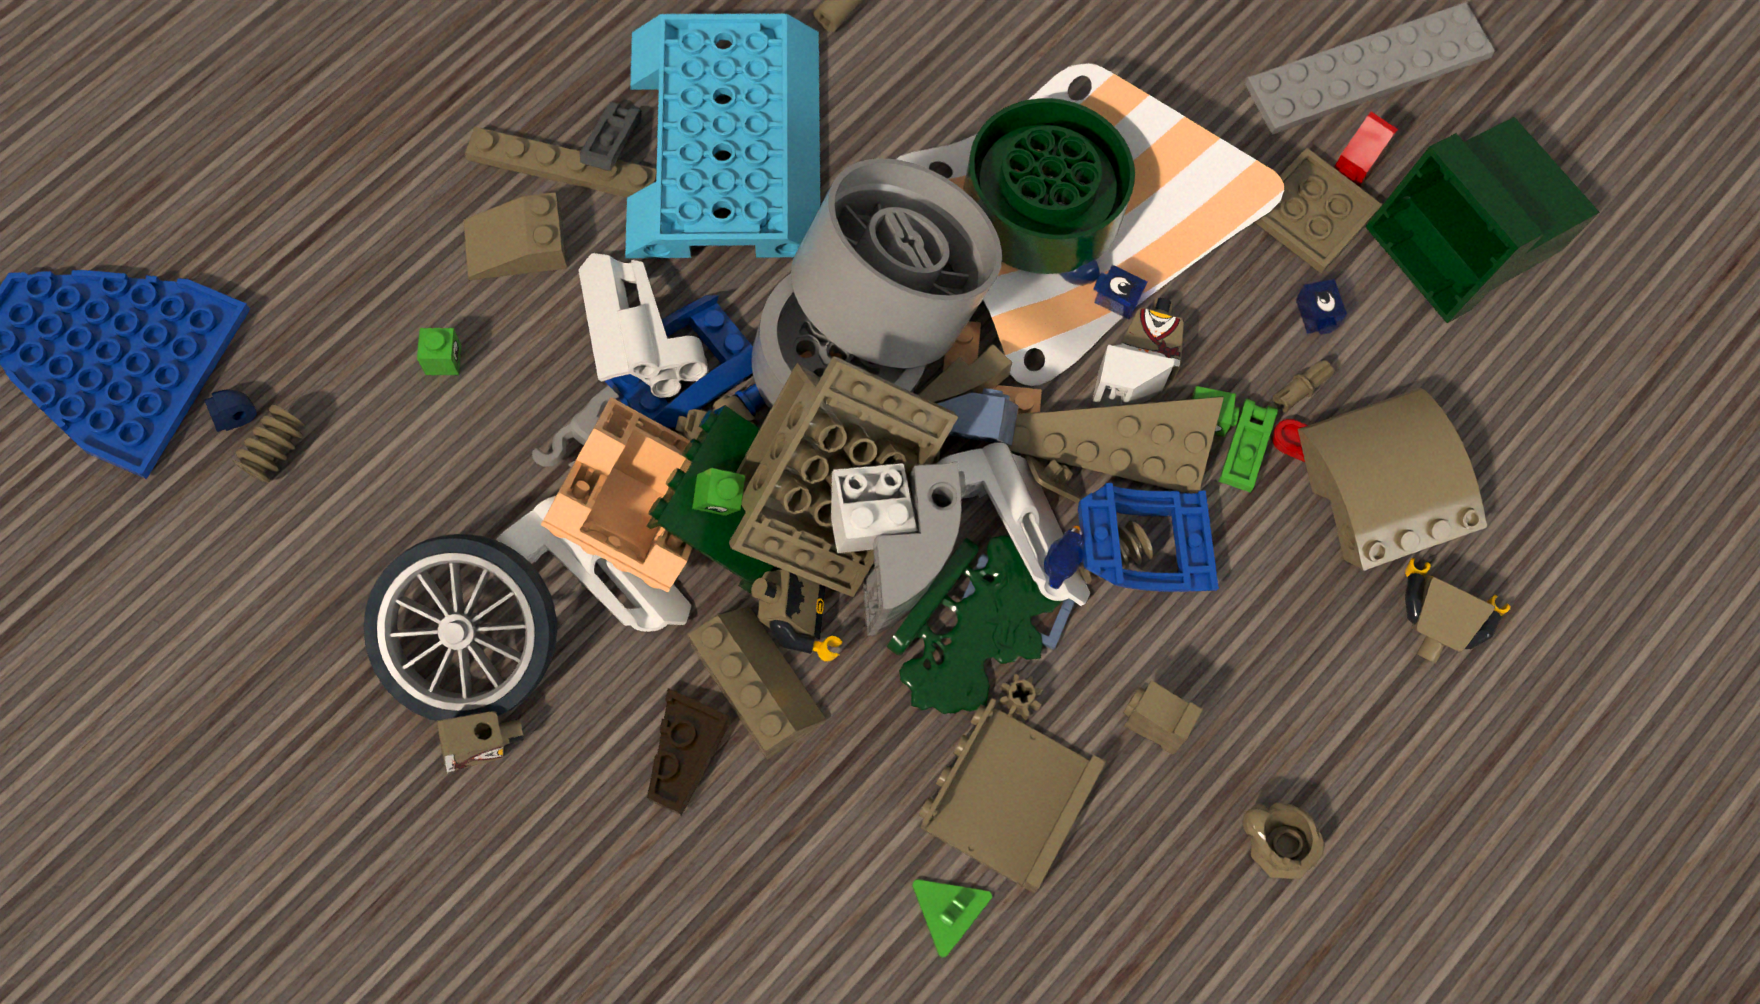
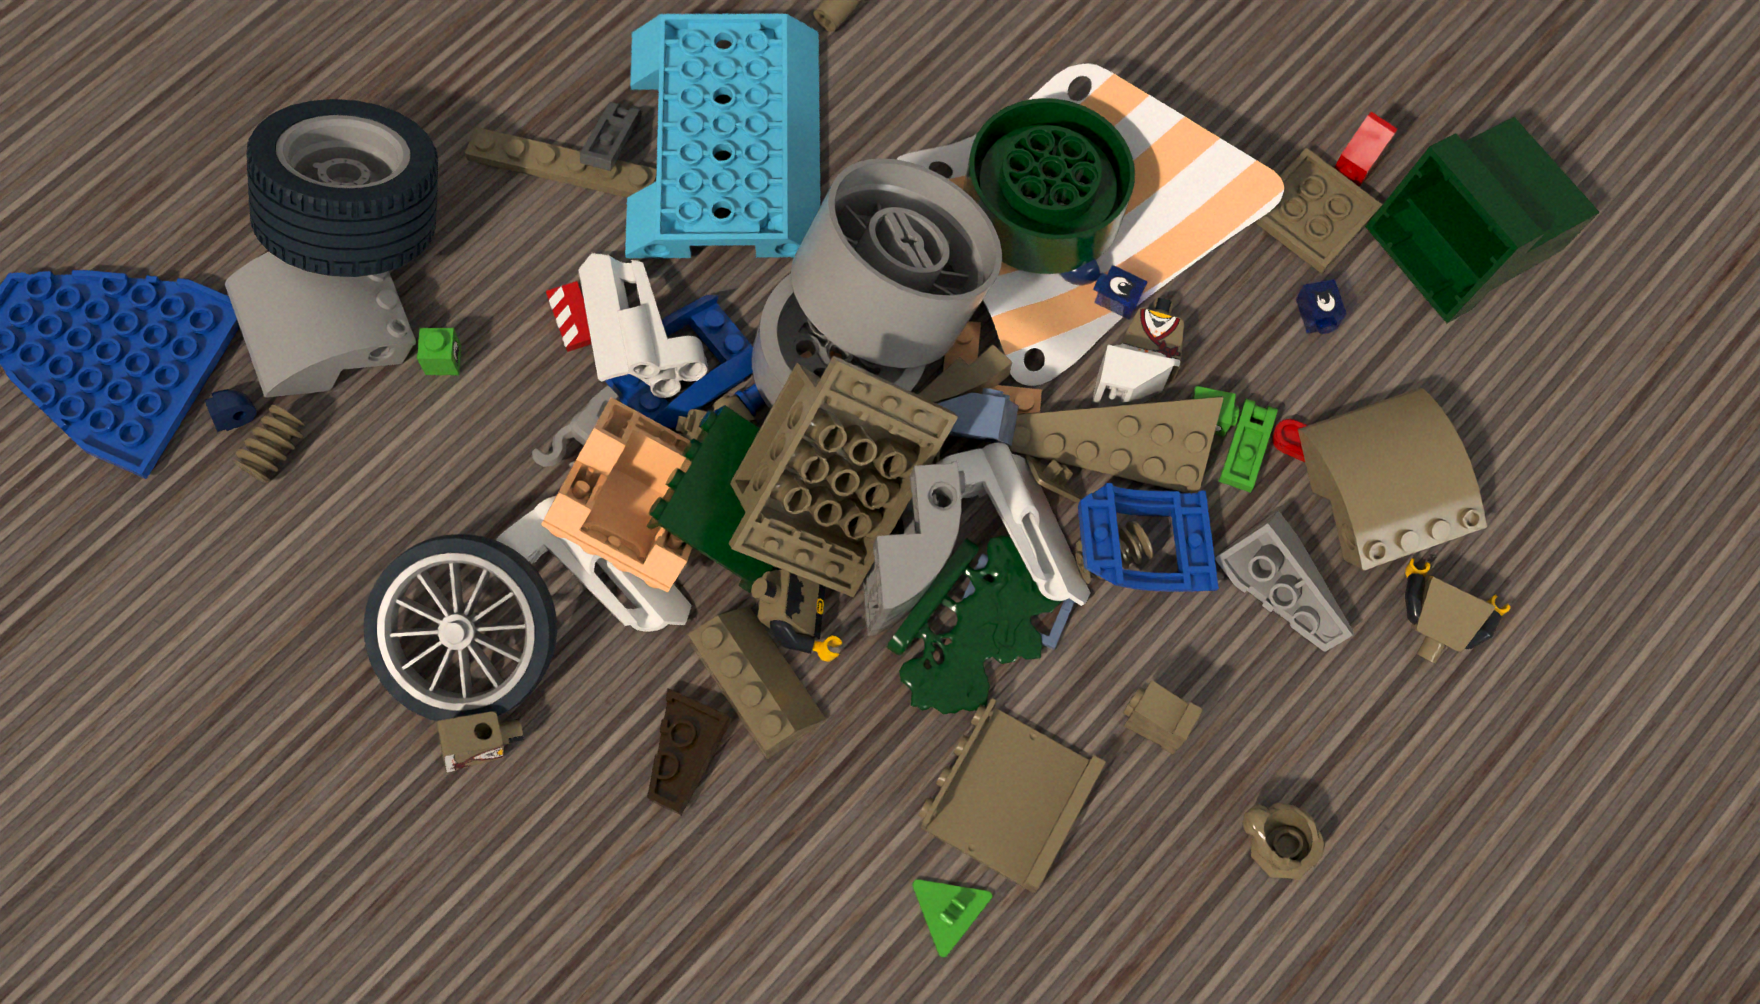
dark tan slope [463,192,567,280] -> none
bright green brick [692,468,745,516] -> none
white slope [831,463,917,553] -> none
dark tan gear [998,674,1043,720] -> none
clear blue animal [1044,526,1083,589] -> none
light grey plate [1245,2,1495,135] -> none
dark tan axle [1272,360,1334,412] -> none
none -> light grey slope [225,252,416,397]
none -> black wheel [246,99,438,277]
none -> red tile [546,281,592,352]
none -> light grey wedge [1215,510,1354,652]

